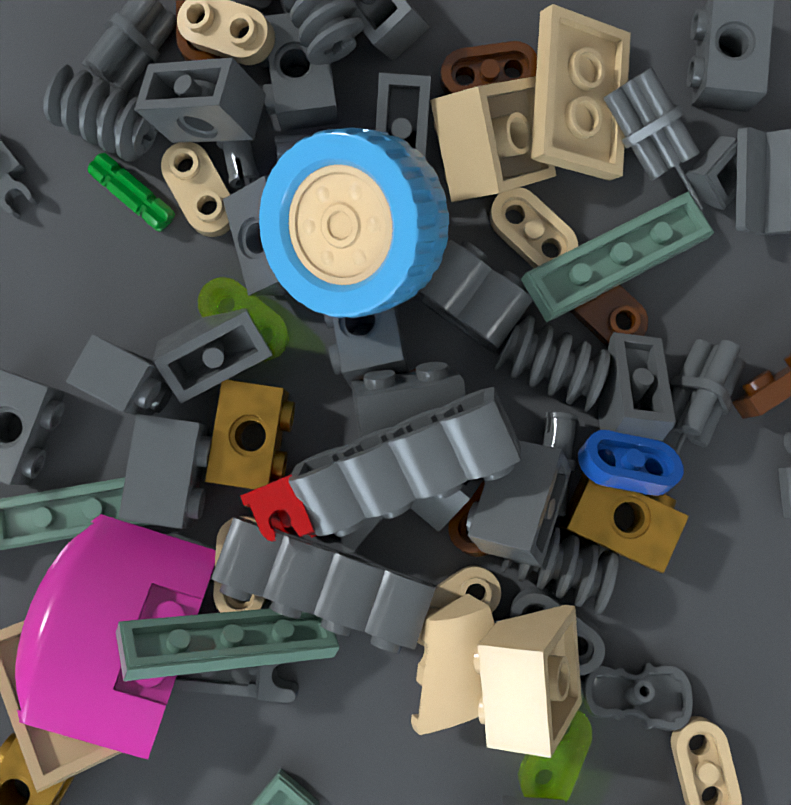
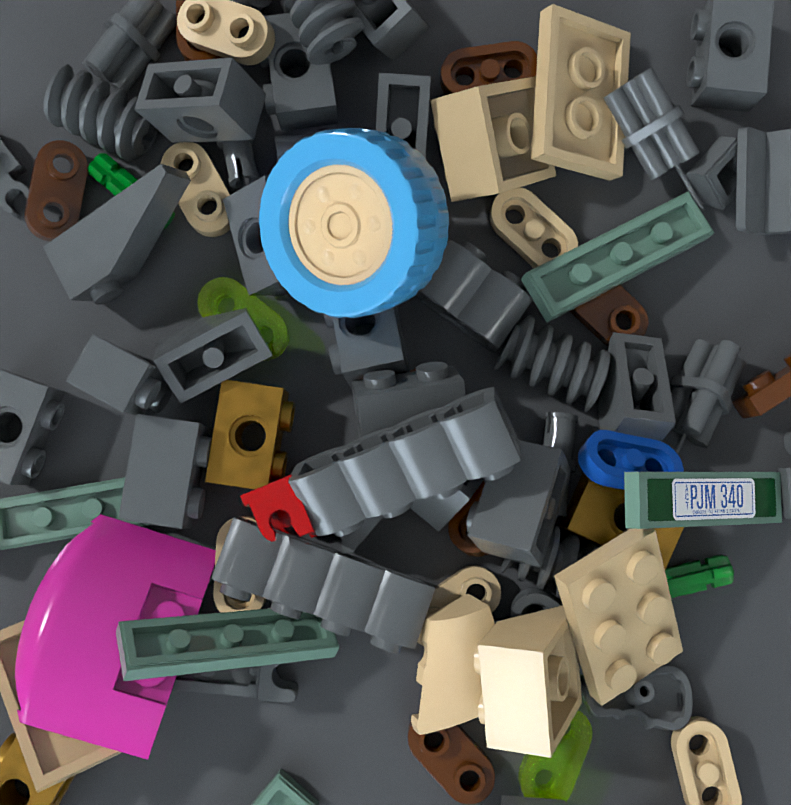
none -> reddish brown plate [25,140,88,241]
none -> dark grey slope [43,164,191,305]
none -> reddish brown plate [408,712,495,805]
none -> tan plate [554,528,683,706]
none -> tile [624,472,782,529]
none -> green axle [665,554,734,598]

